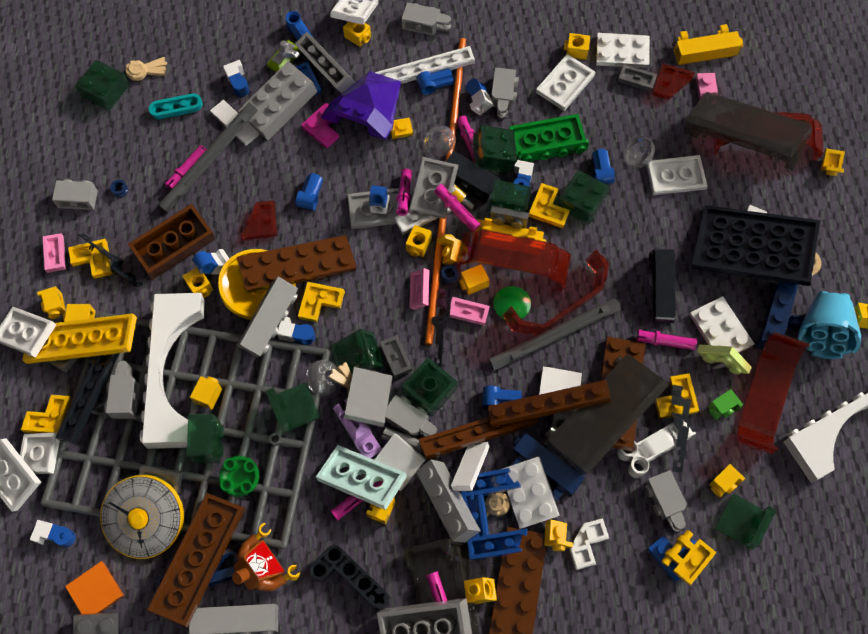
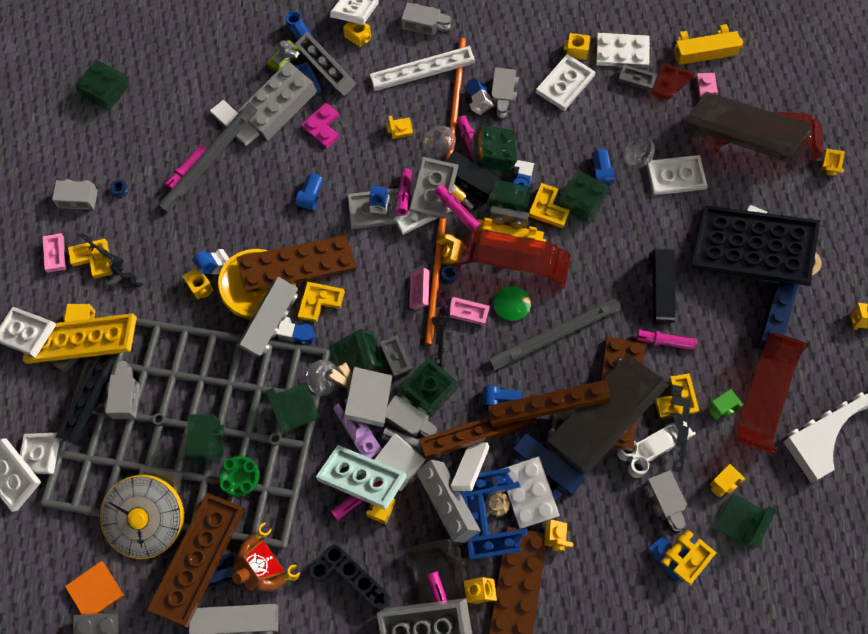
yellow plate [21,395,72,433] -> none
leg [30,520,76,548] -> none
yellow brick [37,286,66,319] -> none
tan piece [125,57,167,81] -> none
reddish brown brick [128,204,215,280] -> none
white arch [140,293,205,449] -> none
teal plate [149,93,203,119] -> none
yellow brick [190,376,222,410] -> none
leg [223,60,249,97] -> none
clear red wing [241,200,278,240] -> none
dark purple wedge [321,71,401,140] -> none
yellow brick [406,225,432,257] -> none
blue piece [416,69,453,95] -> none
yellow brick [459,264,489,295] -> none
clear red windscreen [503,249,609,336] -> none
green bracket [509,114,589,162] -> none
white tile [539,366,582,395] -> none
white tile [569,518,609,570] -> none
white plate [689,296,754,363] -> none
yellowish green plate [697,345,752,375] -> none
dark blue bush [787,315,804,331] -> none
medium azure cone [798,291,861,359] -> none

